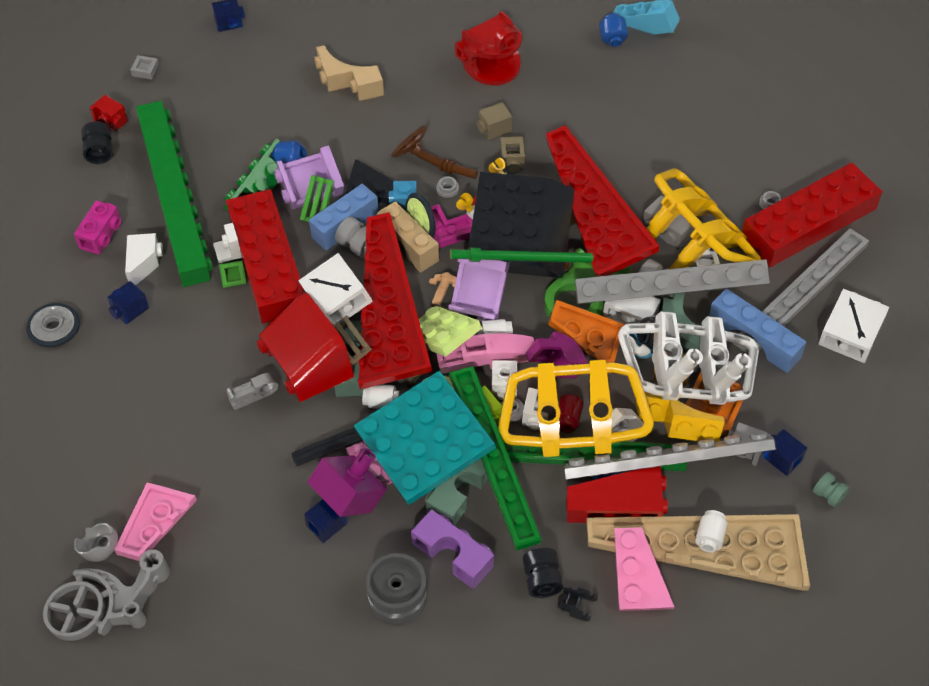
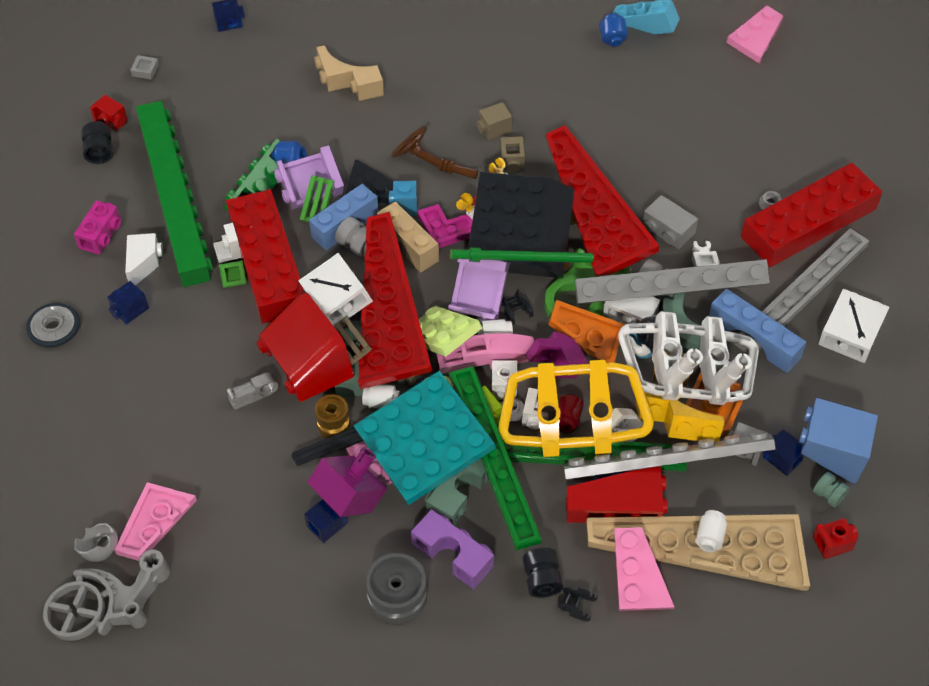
wheel [405,193,436,238] -> none
light nougat piece [429,272,457,306] -> none
light grey plate [436,176,459,198] -> none
red animal [455,11,522,86] -> none
yellow piece [646,168,762,269] -> none
none -> pearl gold wheel [315,394,350,439]
none -> black piece [501,293,533,325]
none -> bright pink wing [727,6,783,64]
none -> medium blue slope [799,398,878,484]
none -> red brick [812,518,858,560]

